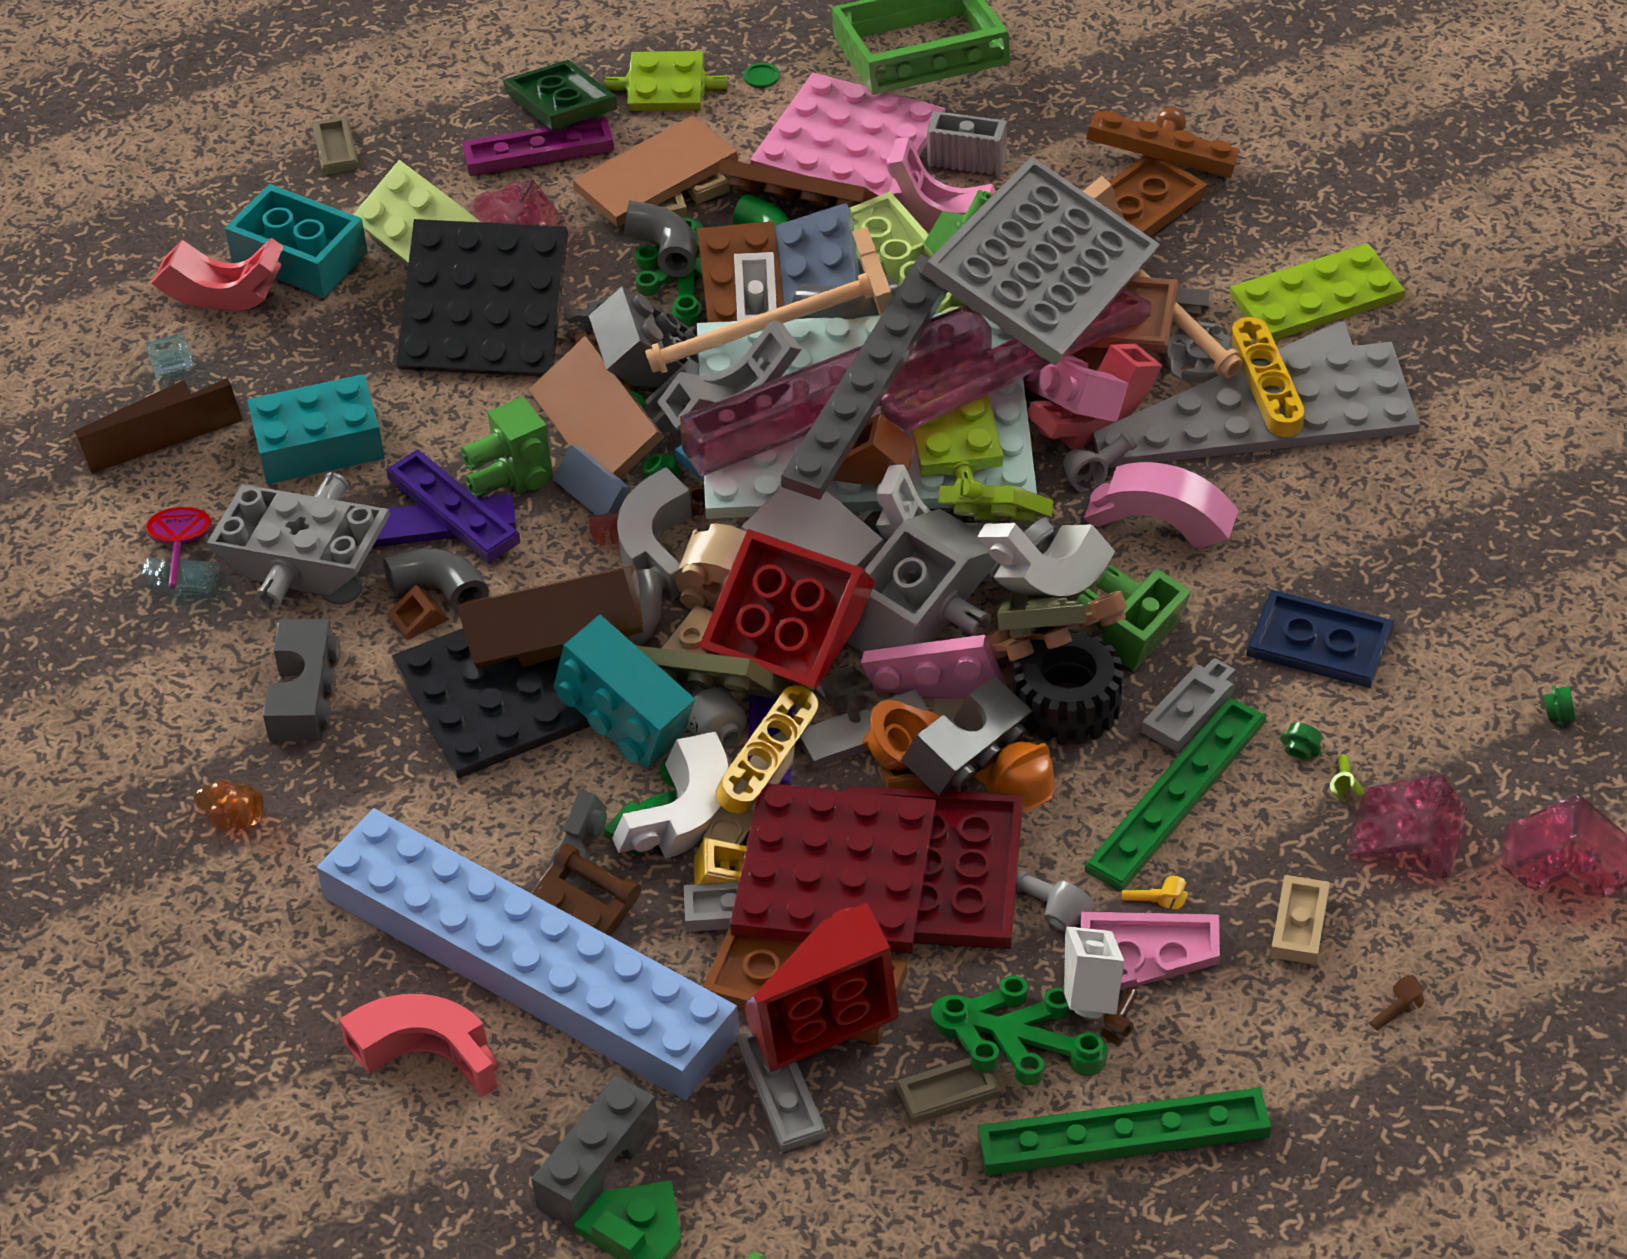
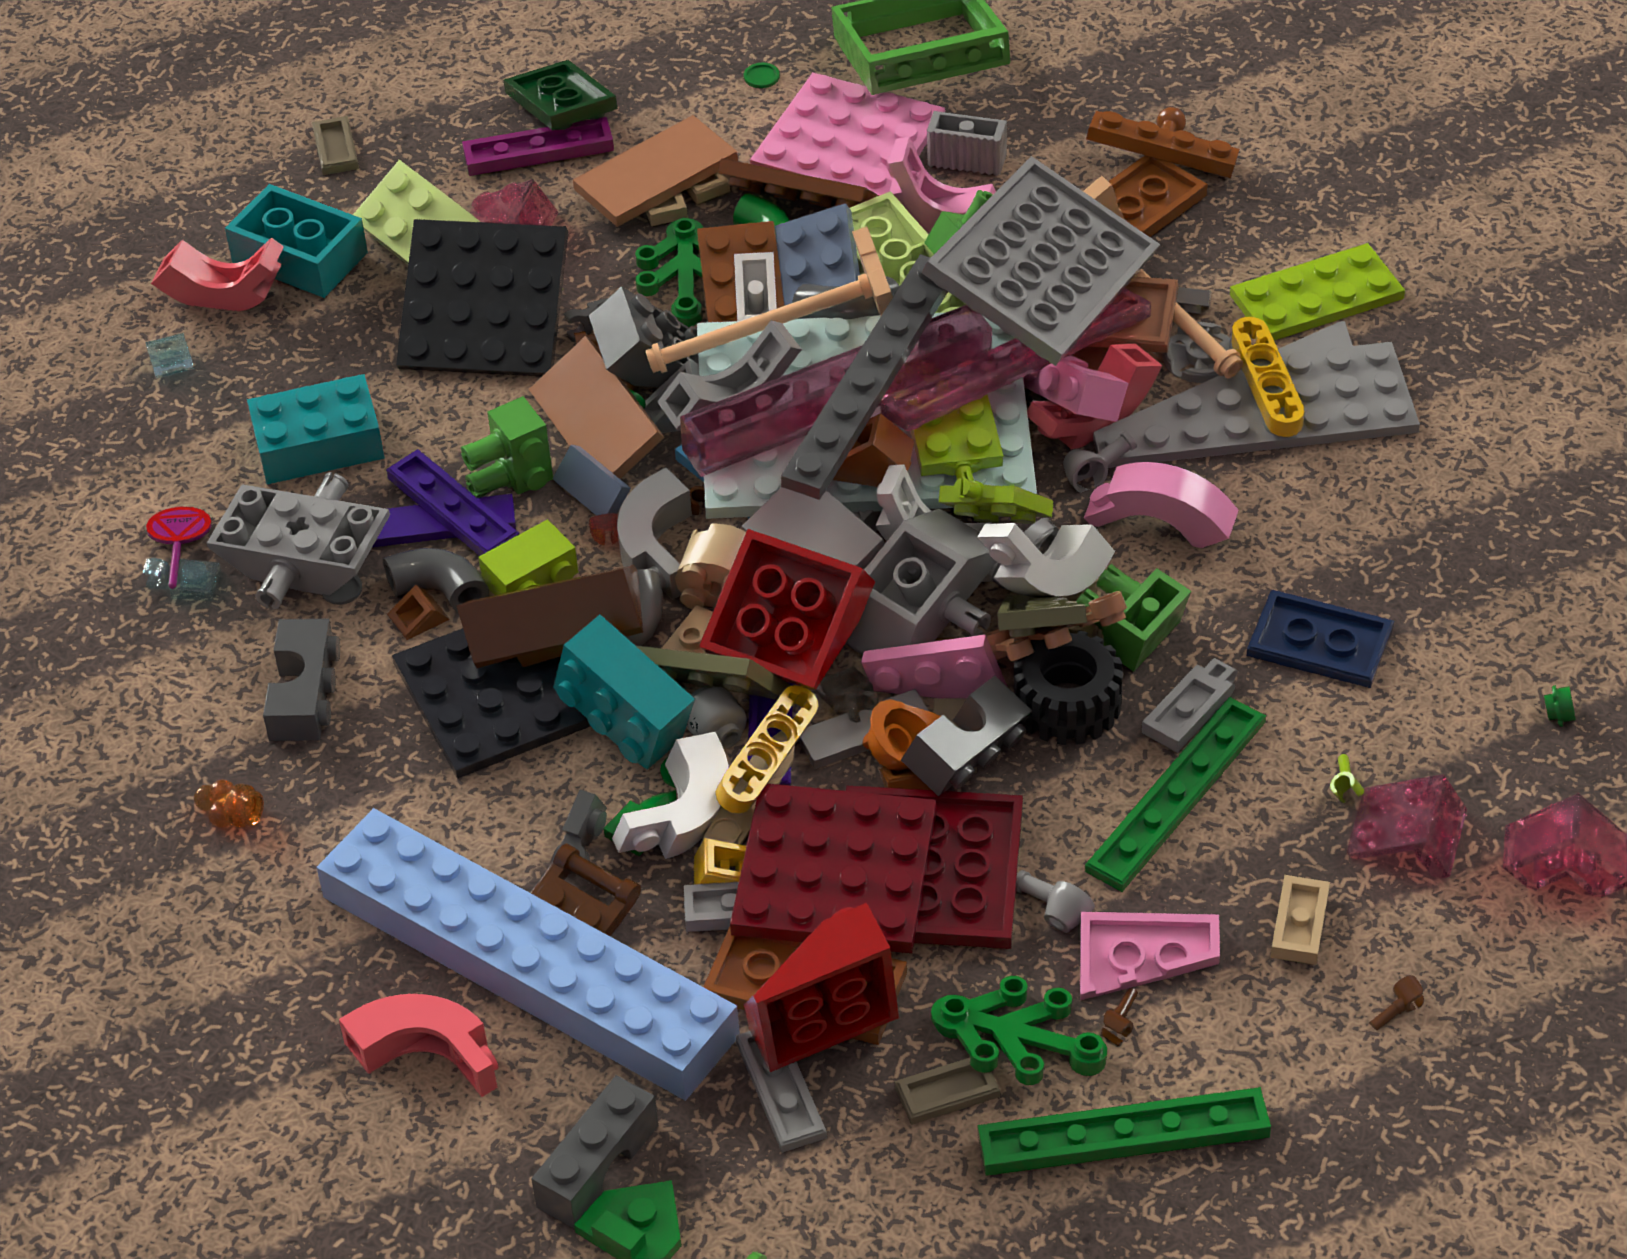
reddish brown slope [68,377,243,474] -> none
lime plate [604,51,728,111] -> none
dark grey cylinder [624,200,698,277] -> none
green plate [643,453,680,480] -> none
orange piece [973,742,1055,813] -> none
white slope [1064,926,1124,1018] -> none
yellow hand [1121,876,1188,910] -> none
green plate [1280,722,1323,761] -> none
none -> lime brick [478,519,579,595]

